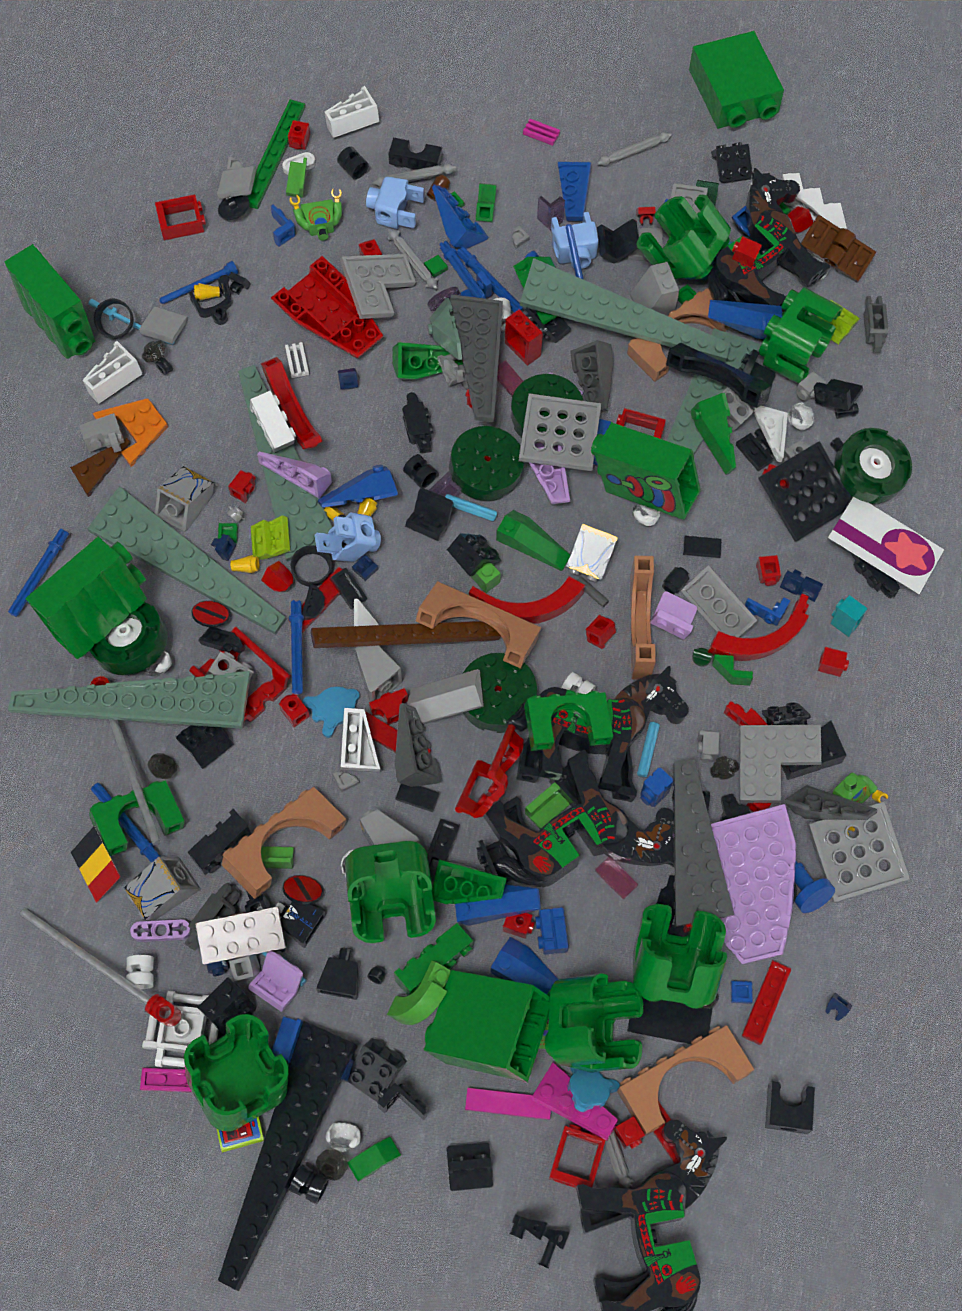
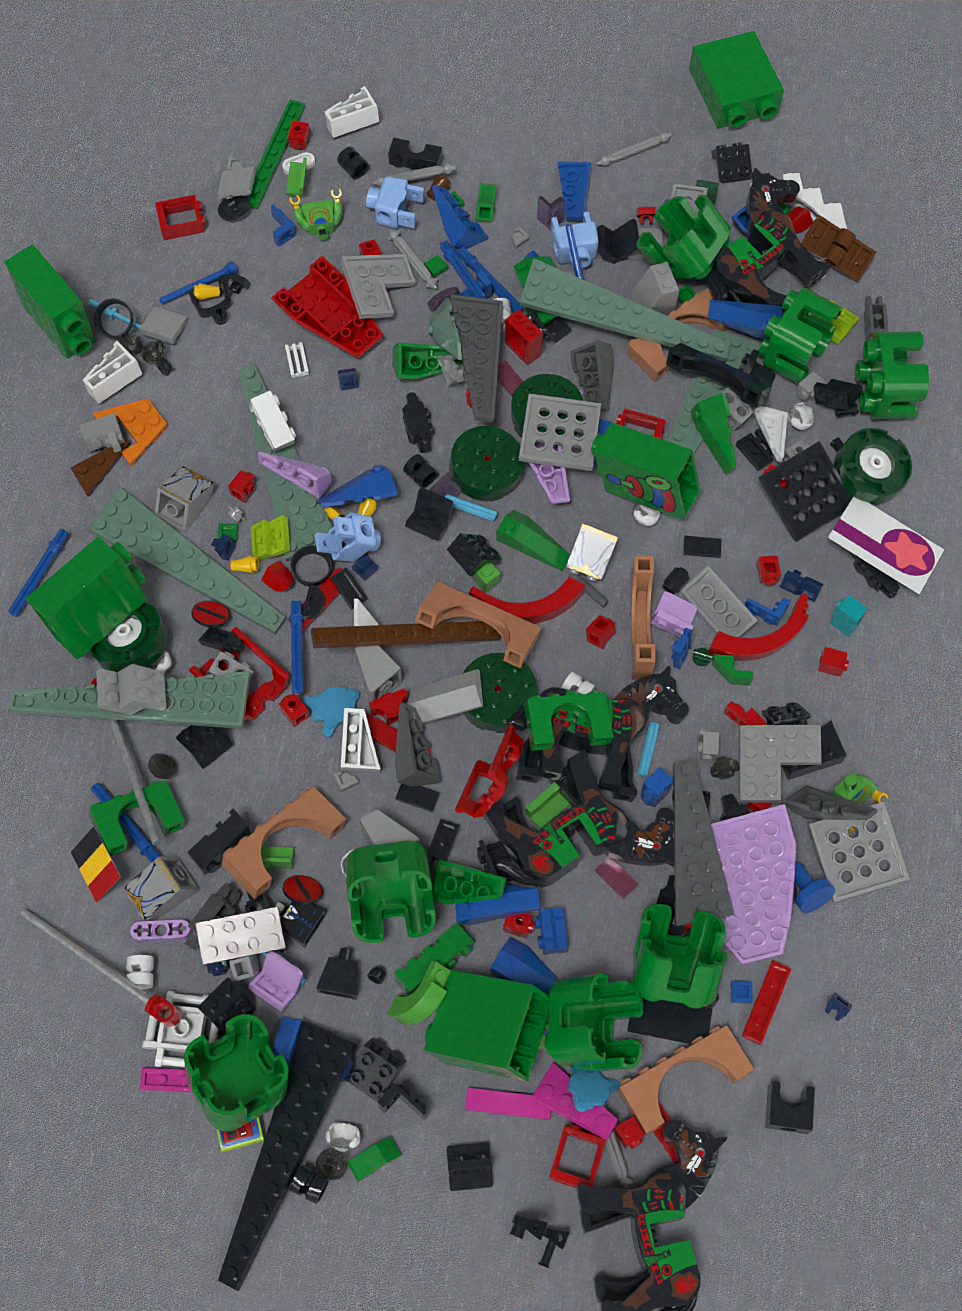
red arch [261,357,322,449] -> none
dark pink tile [523,119,560,146] -> none
red brick [732,236,762,268] -> none
none -> light grey bracket [96,664,166,715]
none -> clear smoke plate [117,332,144,354]
none -> blue plate [671,627,692,670]
none -> green piece [855,331,929,419]

